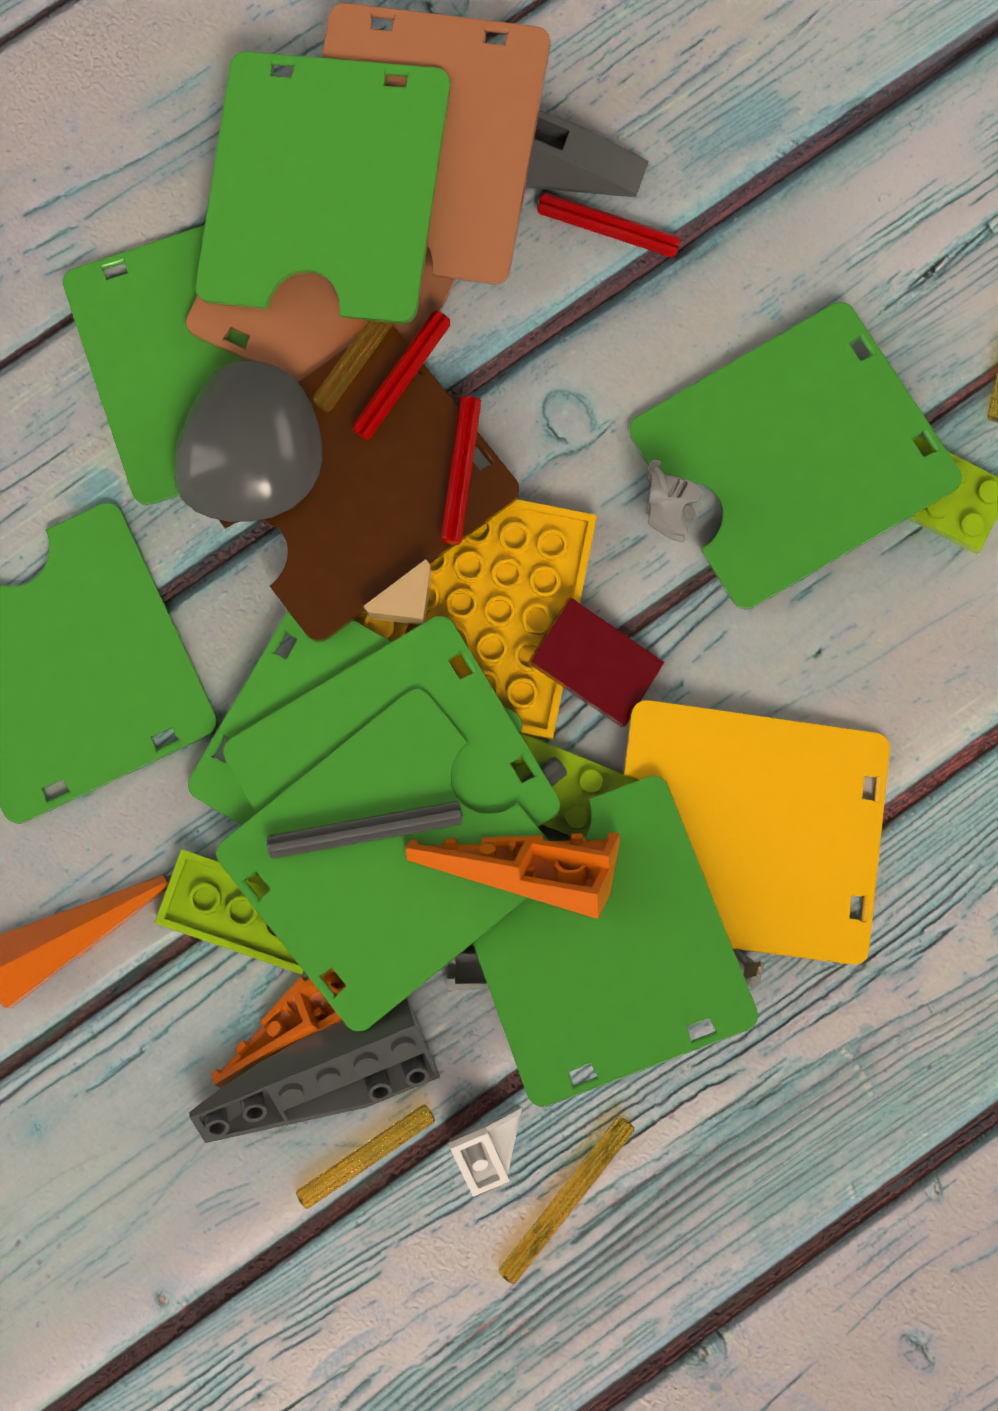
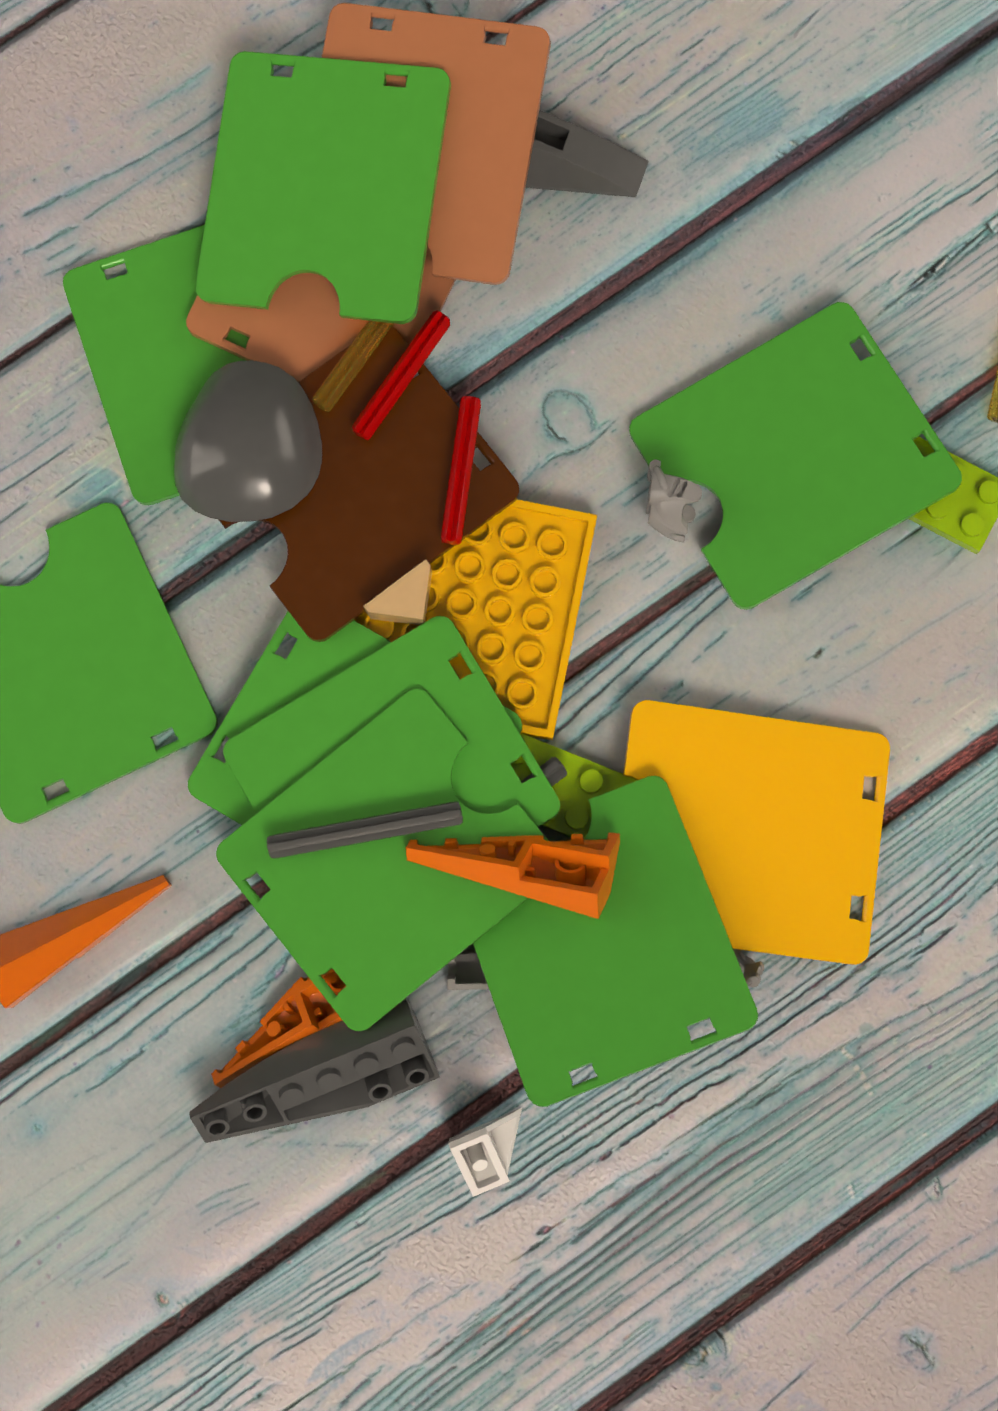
lime plate [154,849,305,975] -> none
clear yellow axle [296,1104,435,1209] -> none
clear yellow axle [499,1116,635,1284] -> none
dark red tile [527,598,665,727] -> none
red axle [537,193,681,258] -> none

